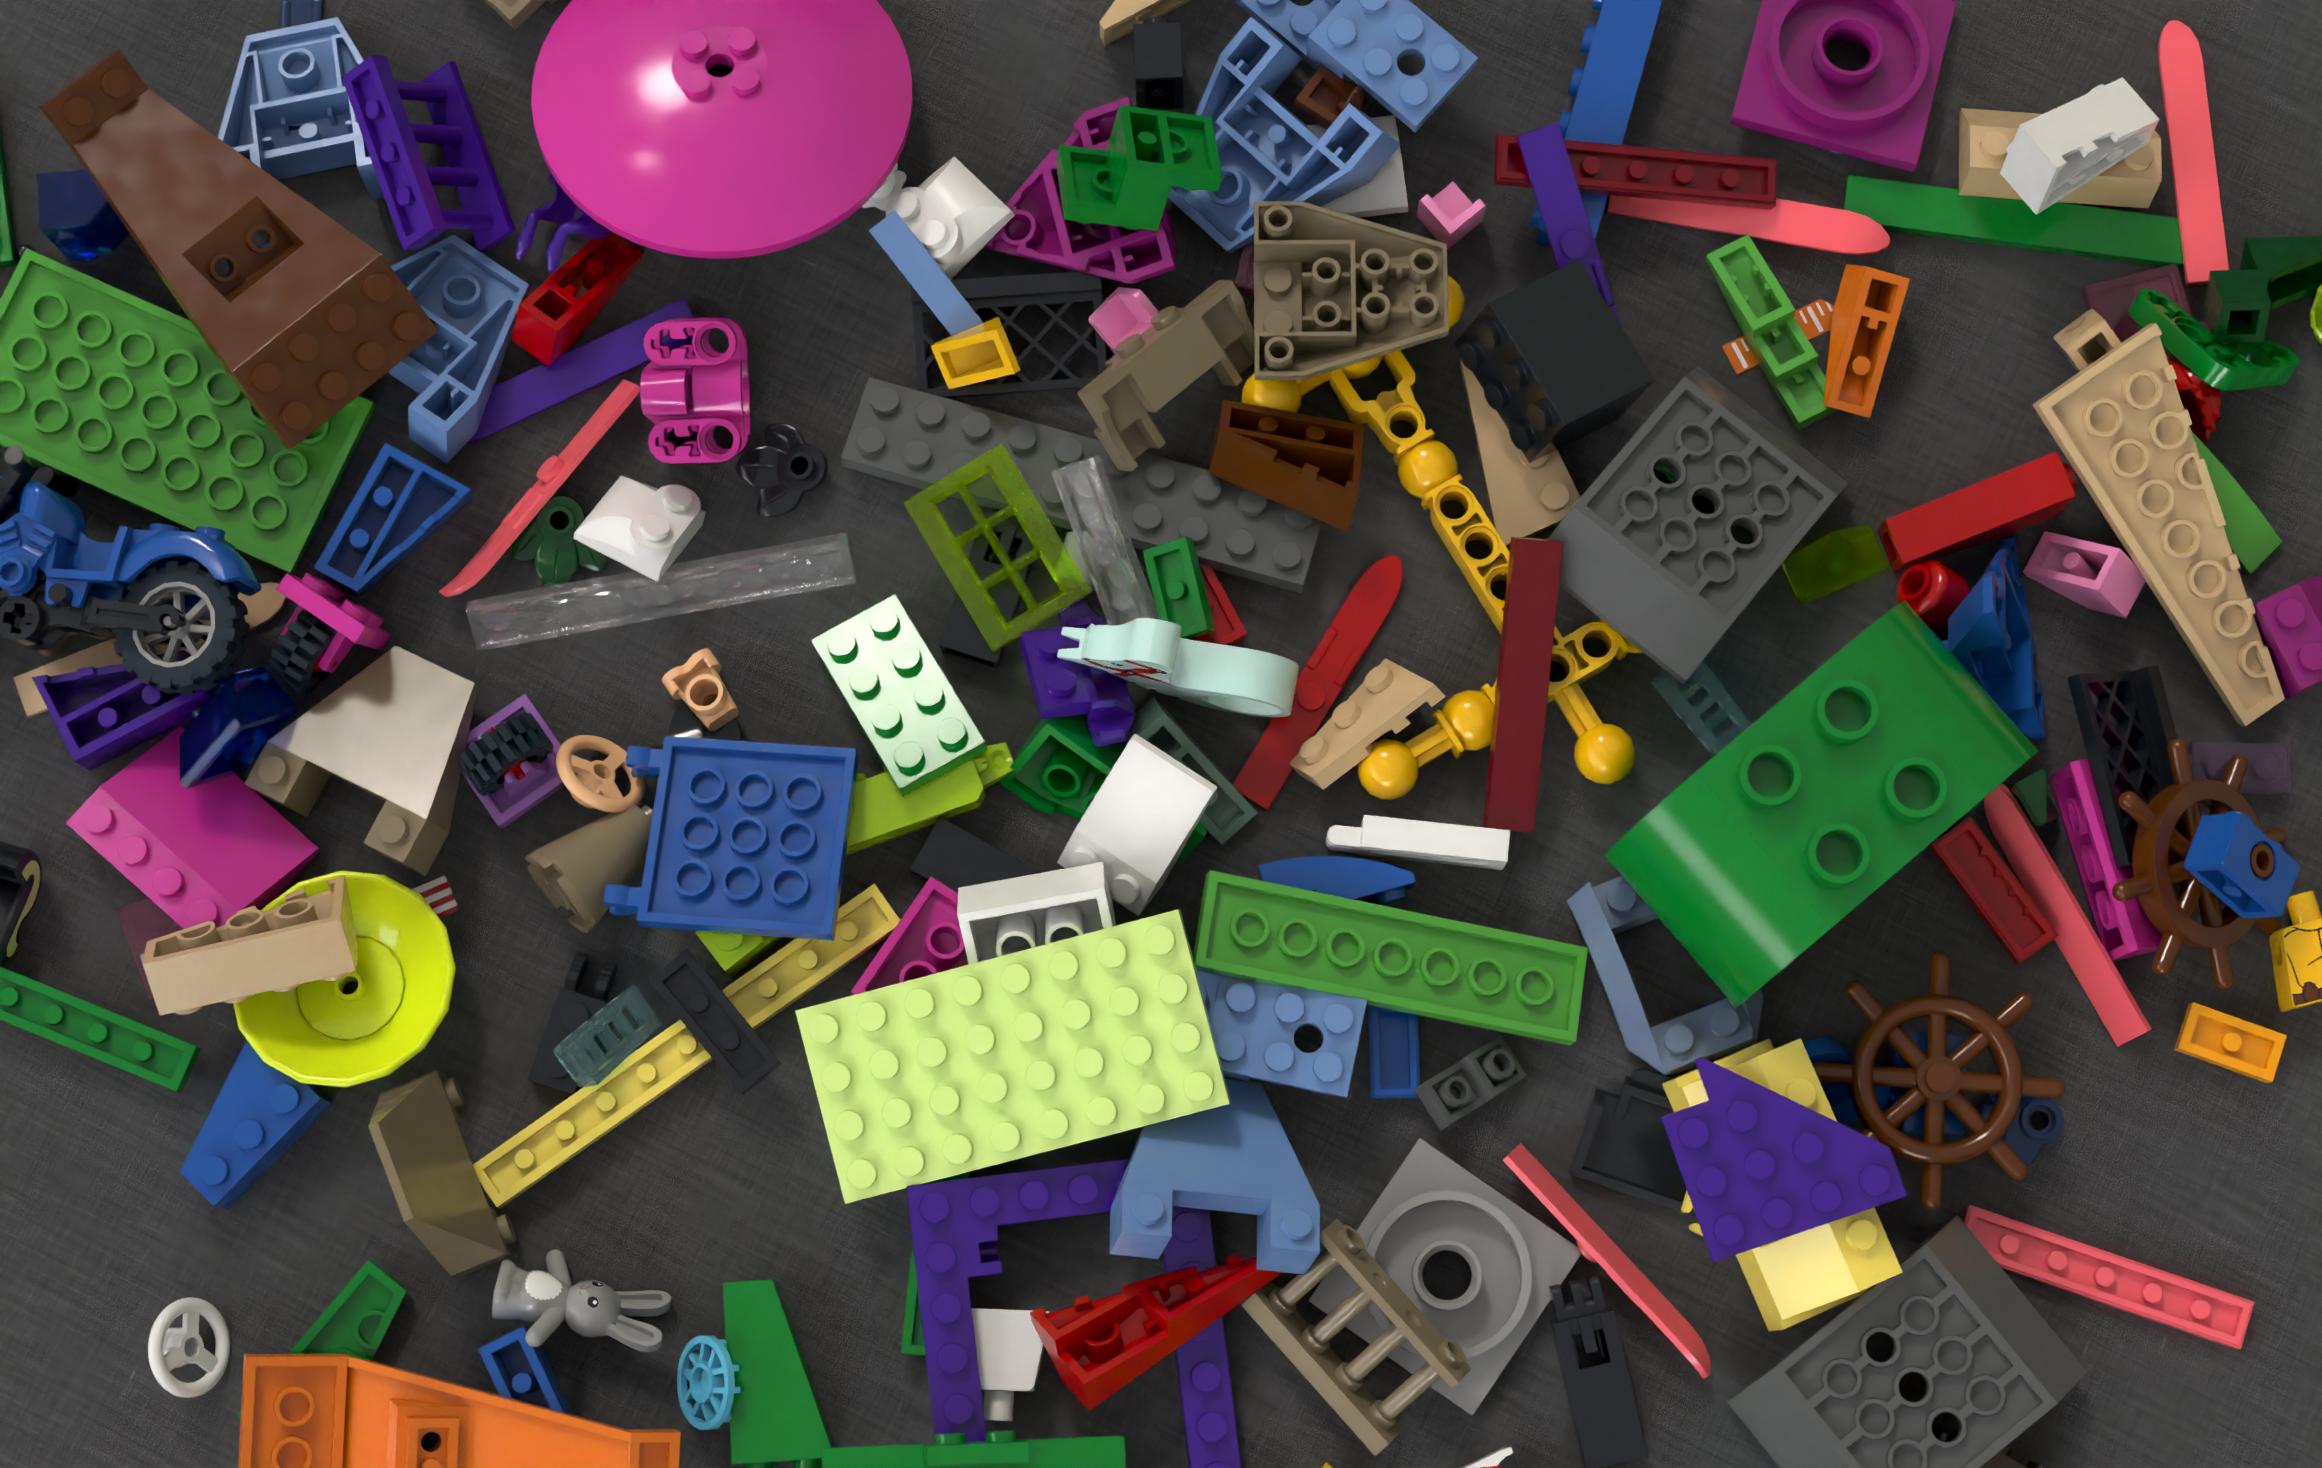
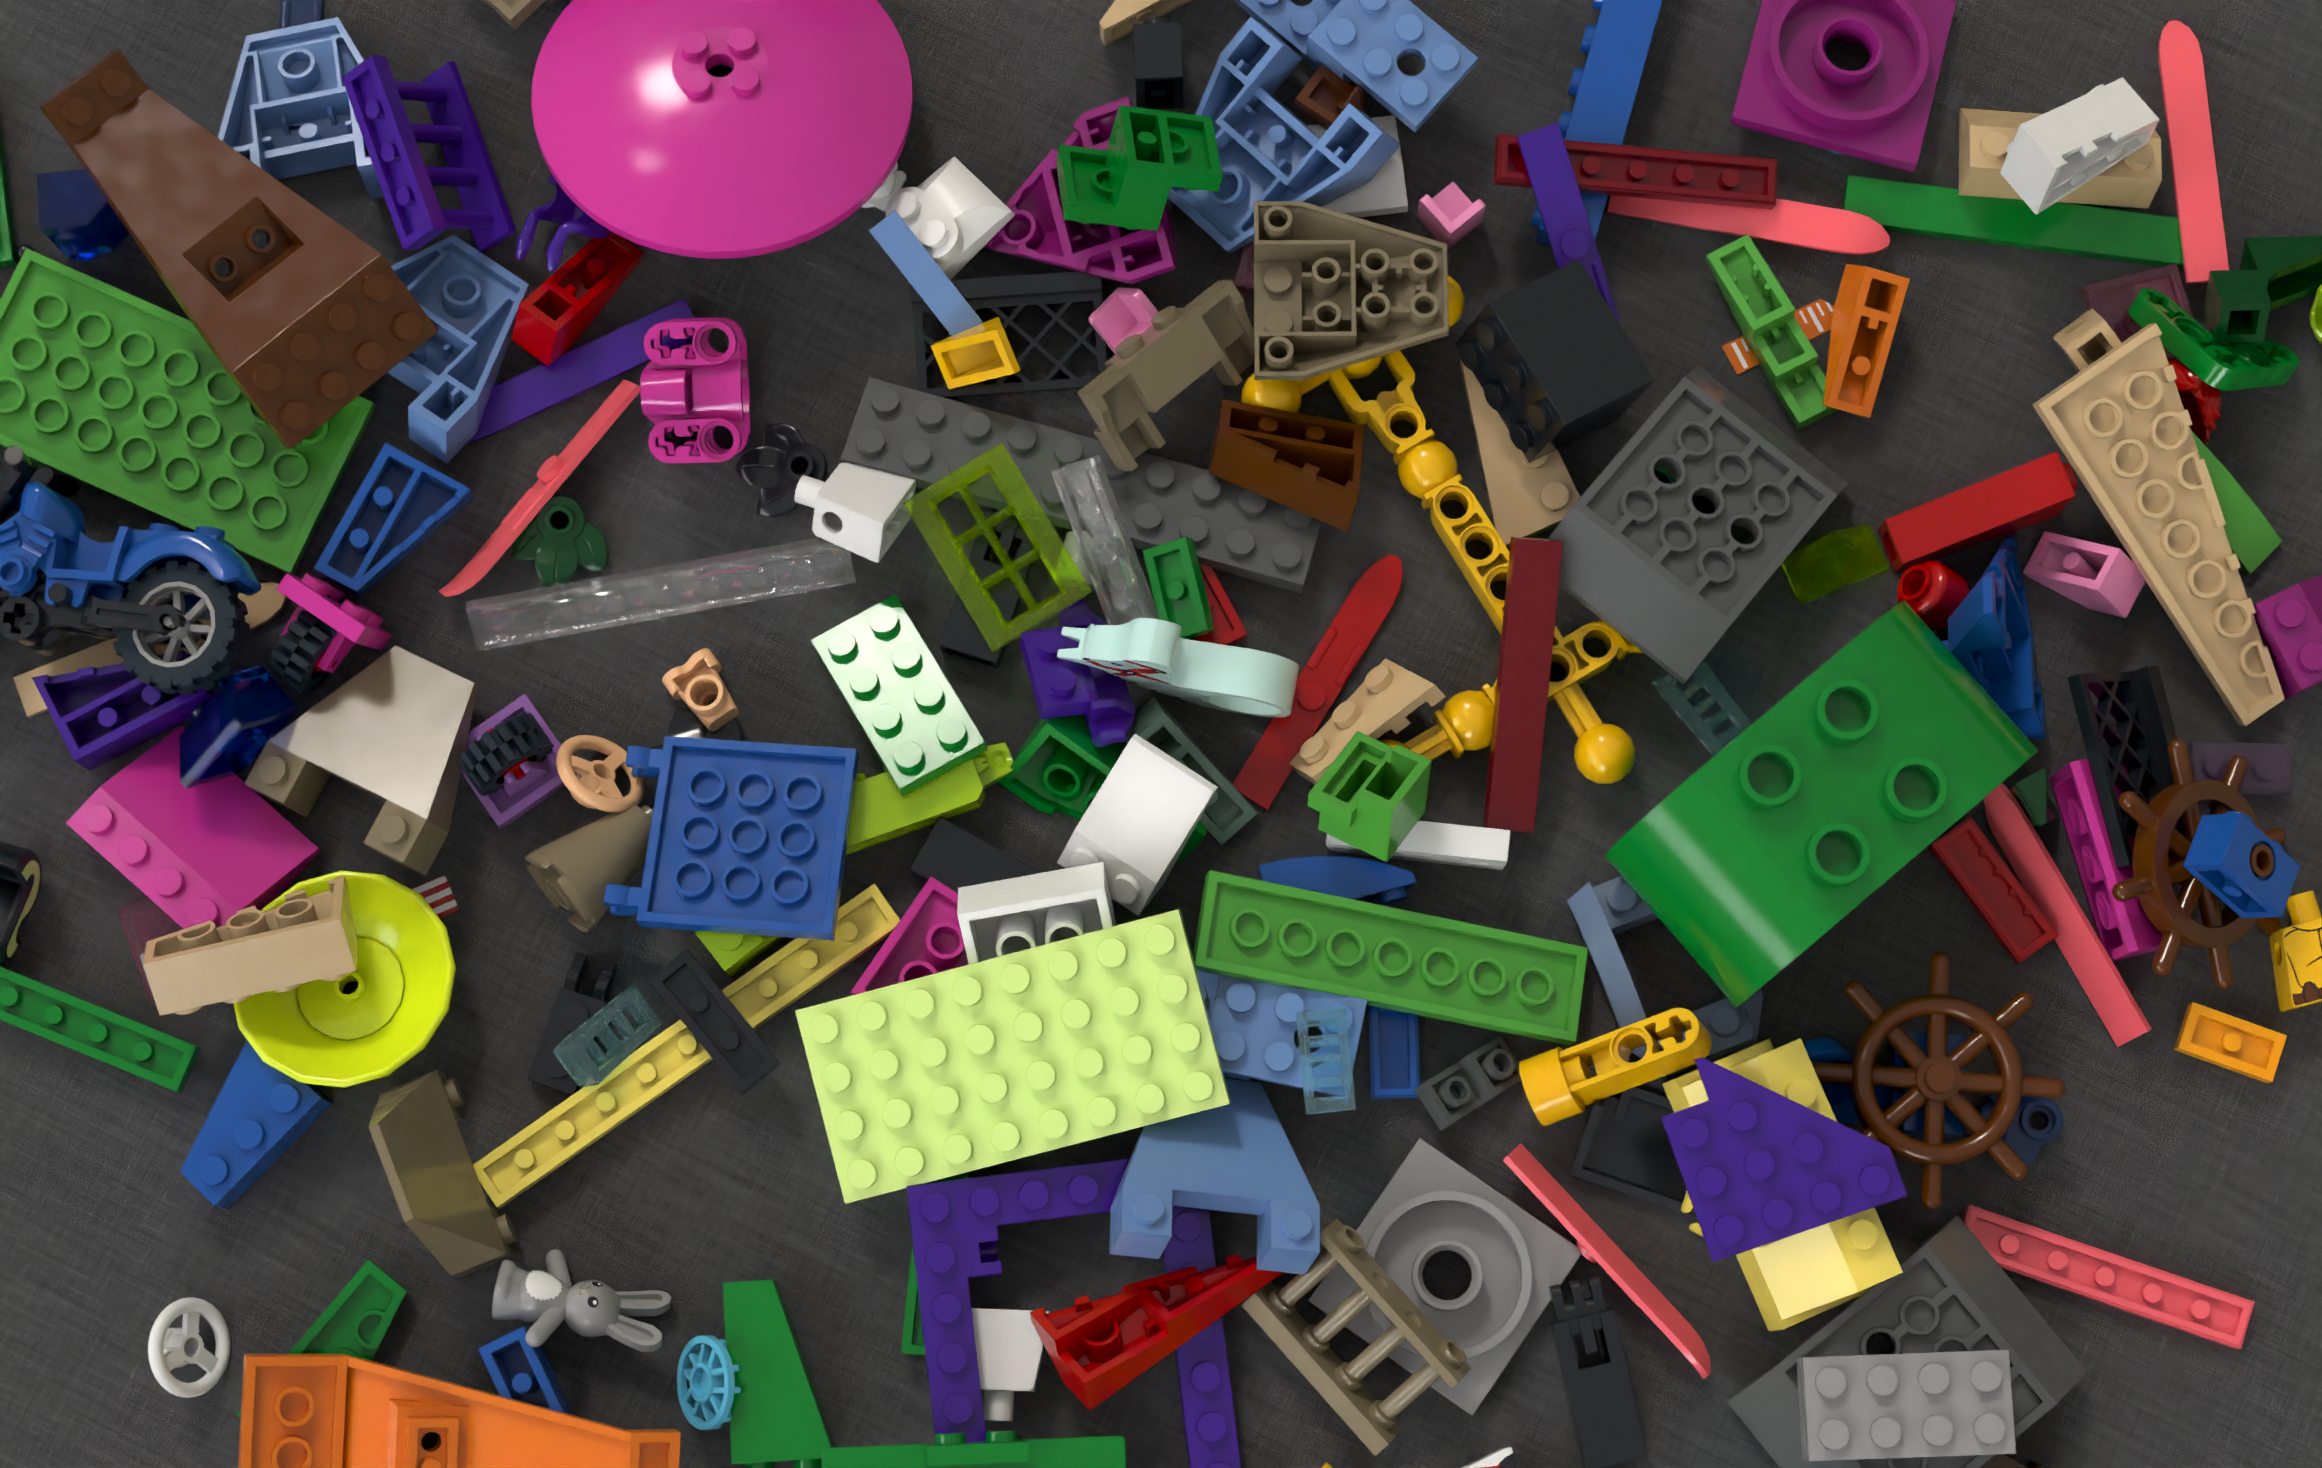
white slope [573,476,706,582] -> none
none -> white torso [794,462,916,563]
none -> clear light blue slope [1295,1007,1356,1115]
none -> bright green plate [1307,731,1432,862]
none -> yellow beam [1519,1008,1712,1126]
none -> light grey brick [1796,1350,2016,1461]

